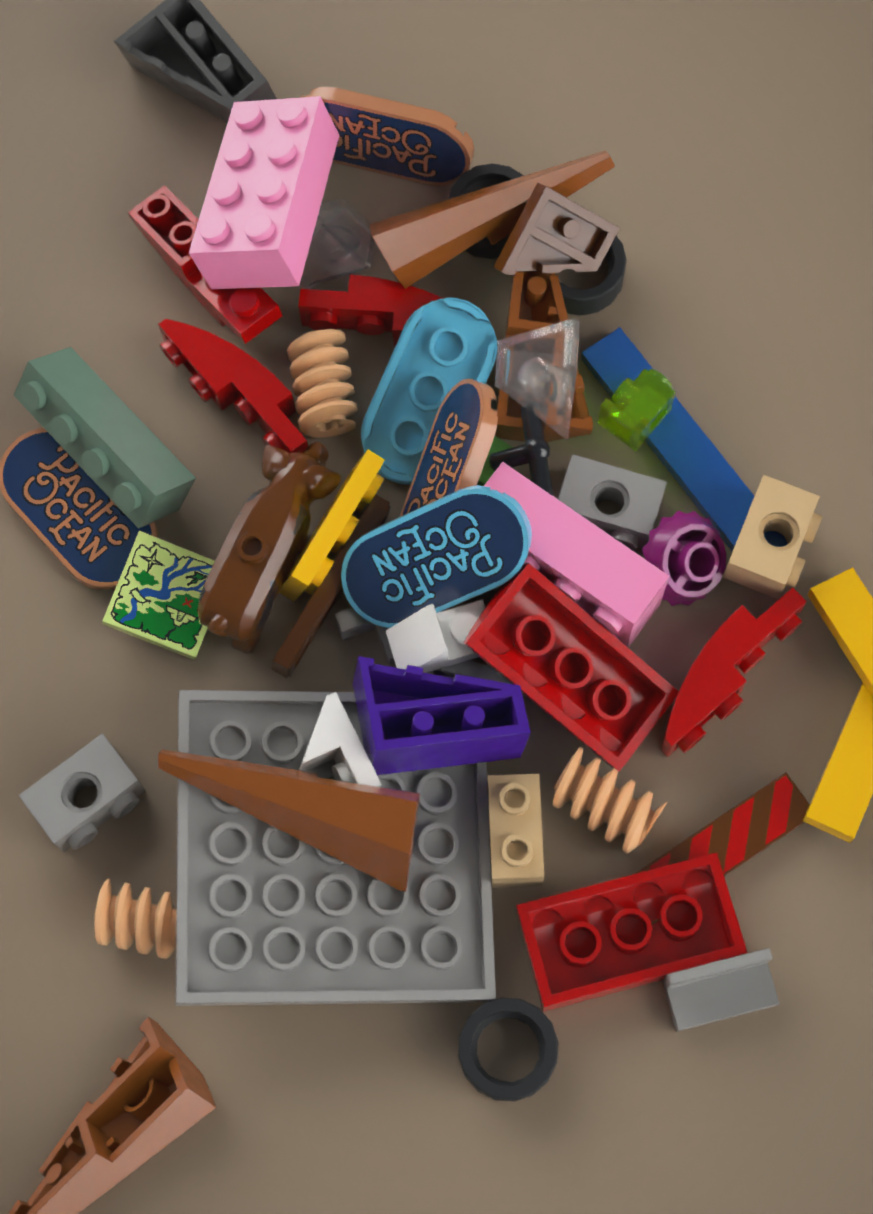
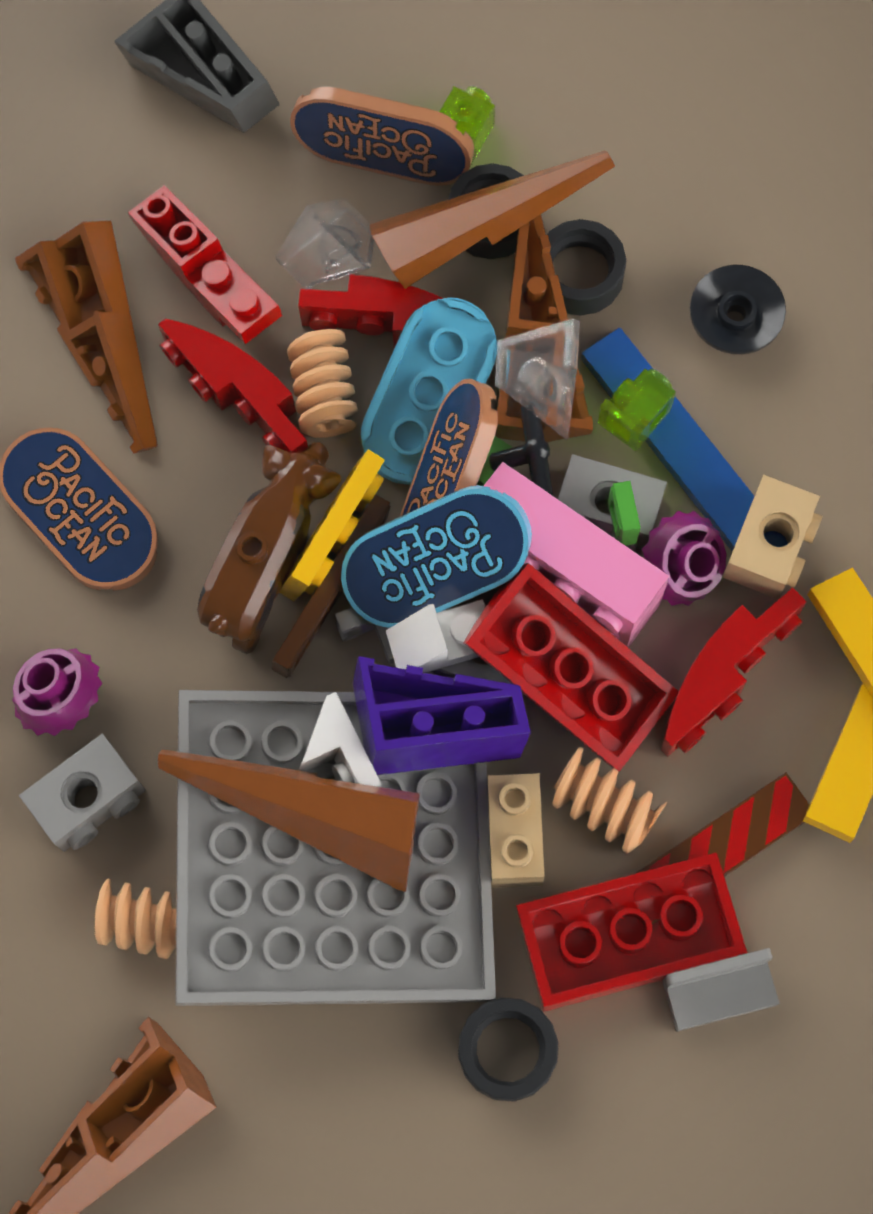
sand green brick [14,347,196,529] -> none
tile [102,531,215,660] -> none
bright pink brick [189,96,339,289] -> none
wing [493,183,620,275] -> none
none -> magenta piece [12,648,103,736]
none -> dark orange wedge [15,221,158,454]
none -> clear neon green brick [439,86,495,166]
none -> bright green tile [608,481,641,546]
none -> black dish [690,265,786,355]

